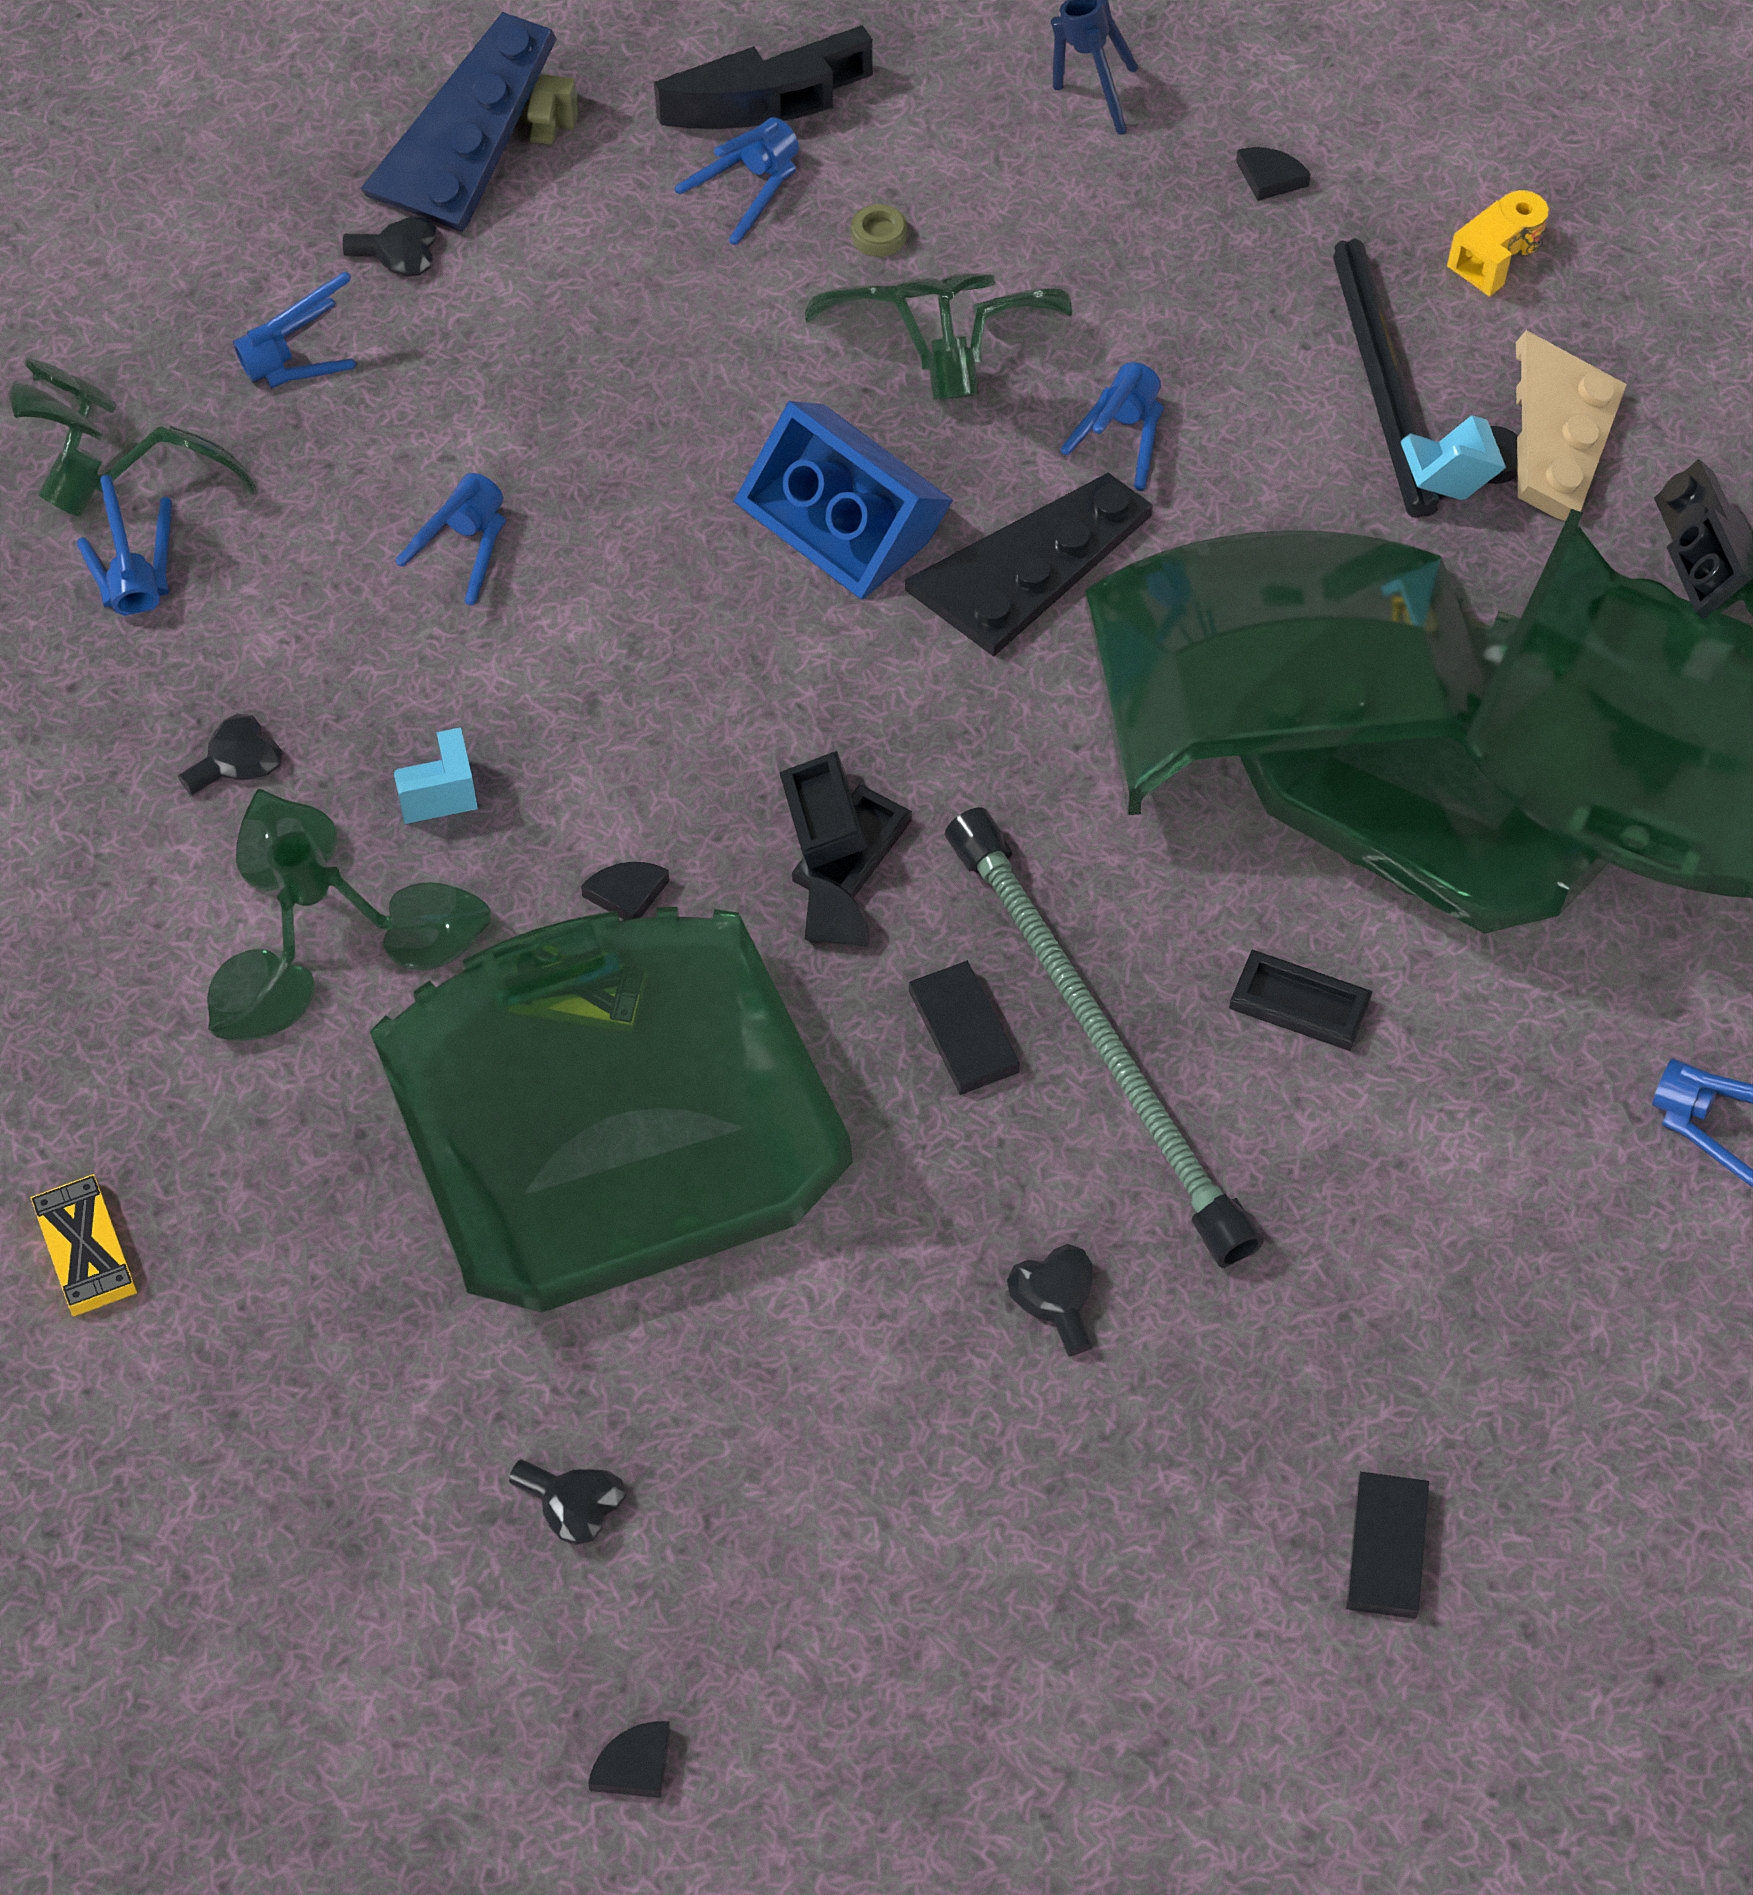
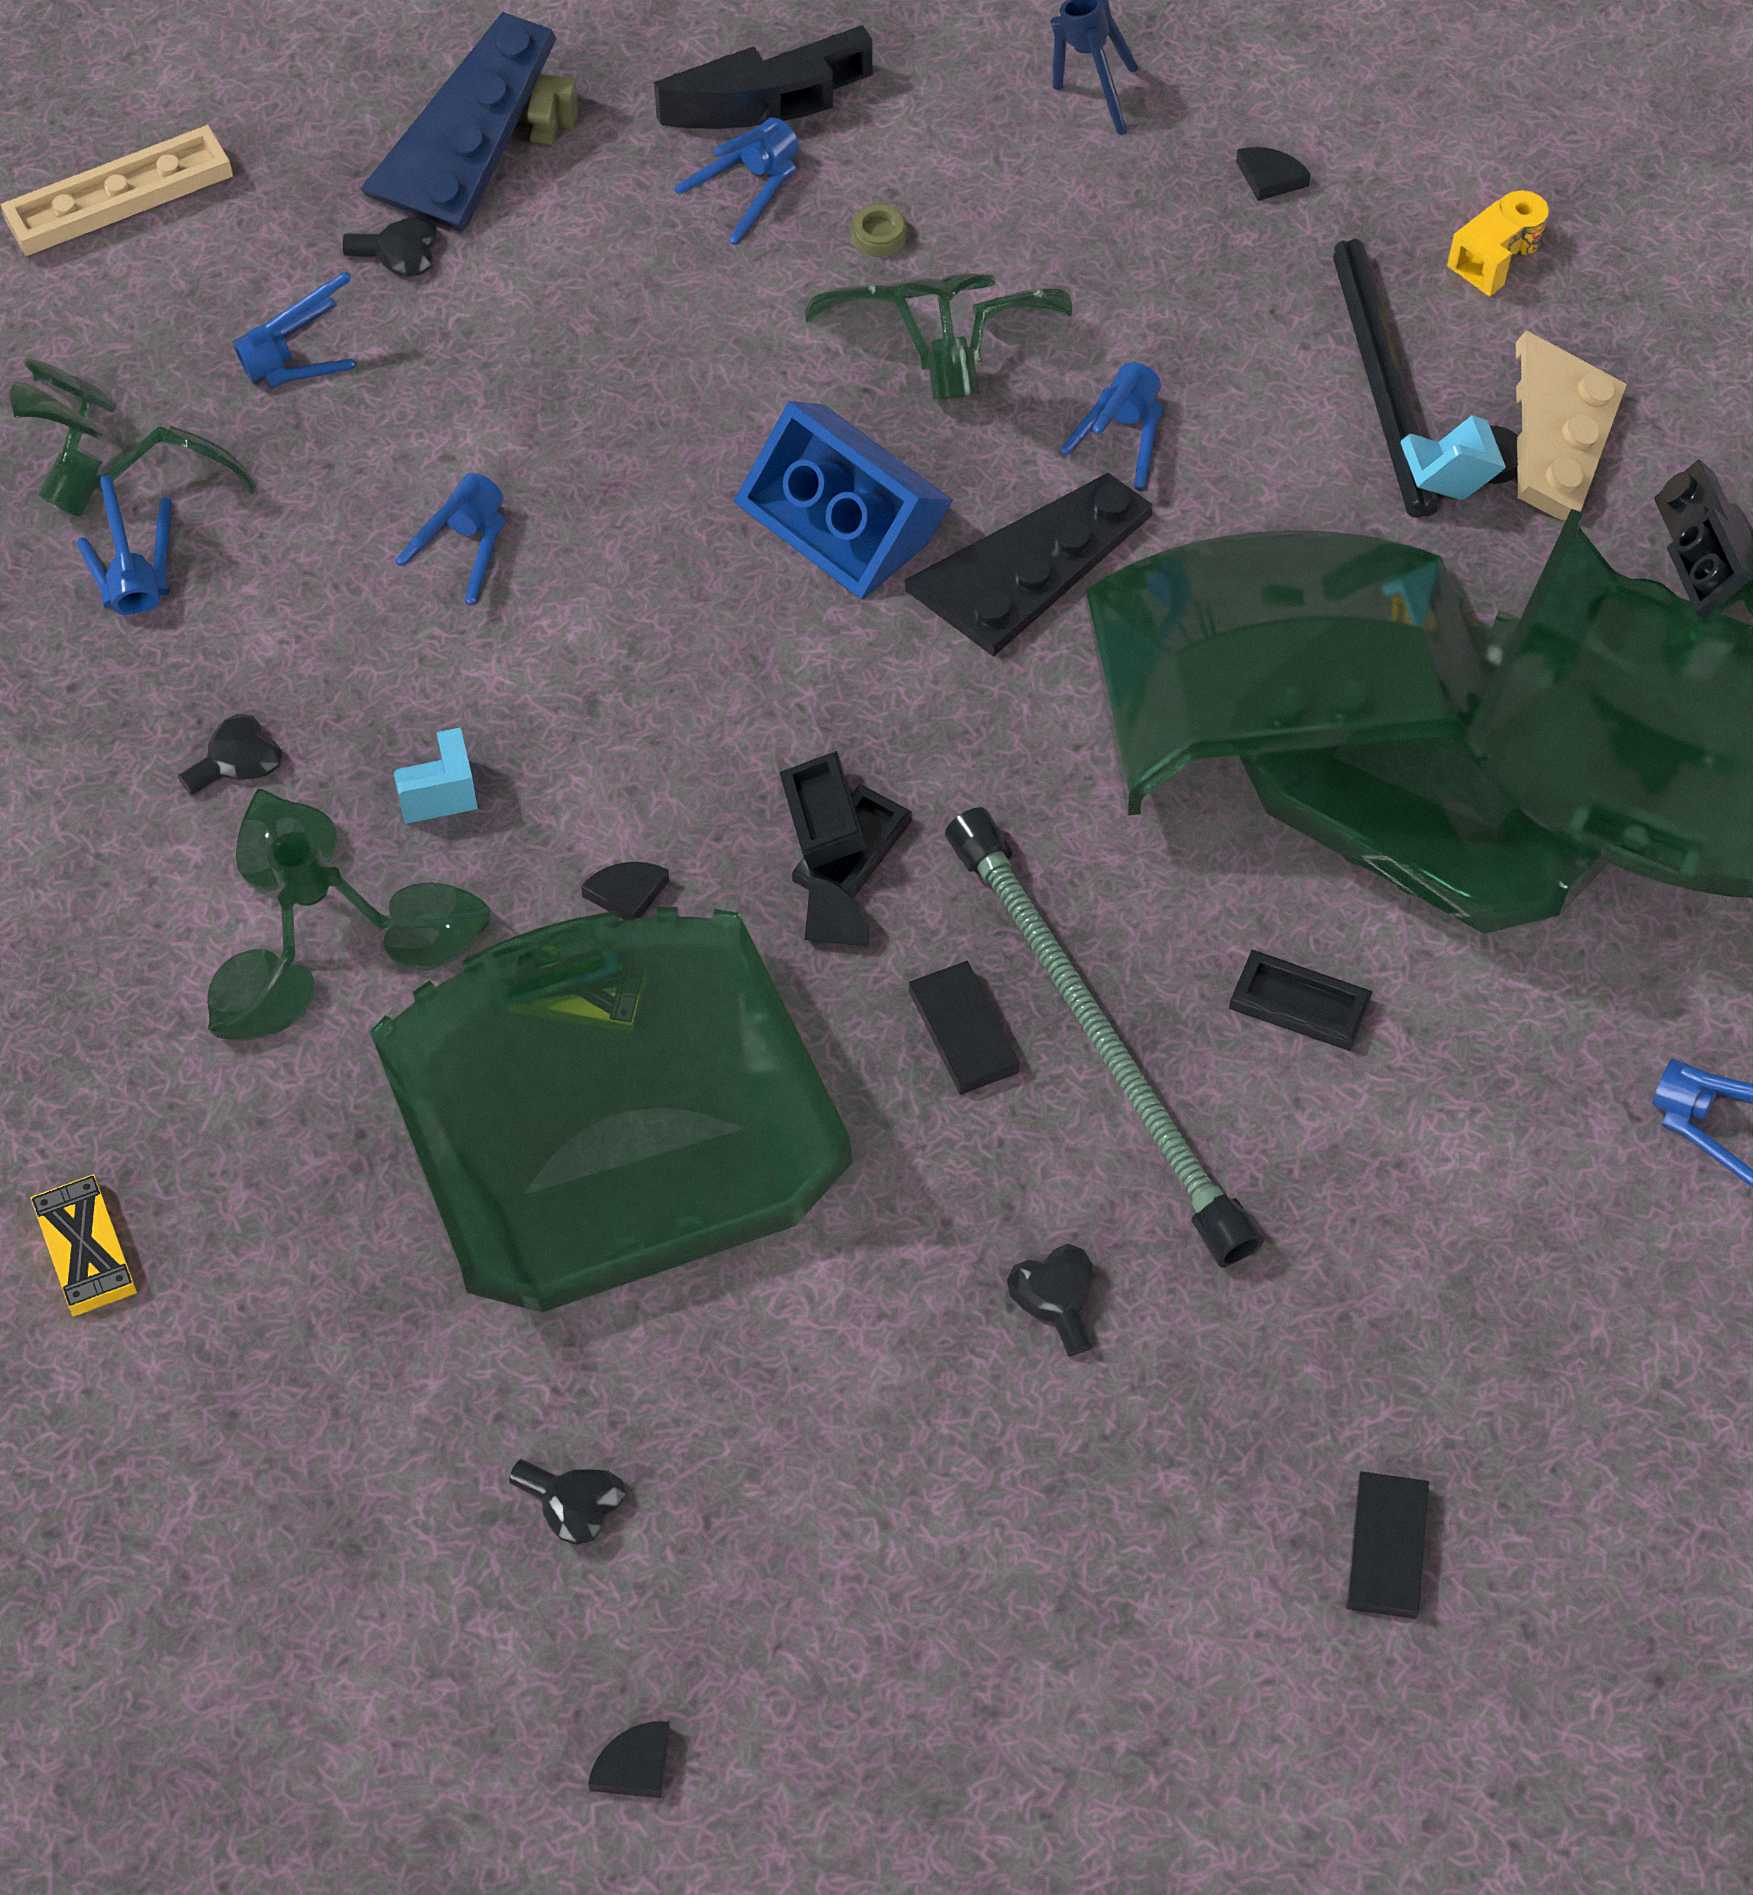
none -> tan plate [0,125,233,257]

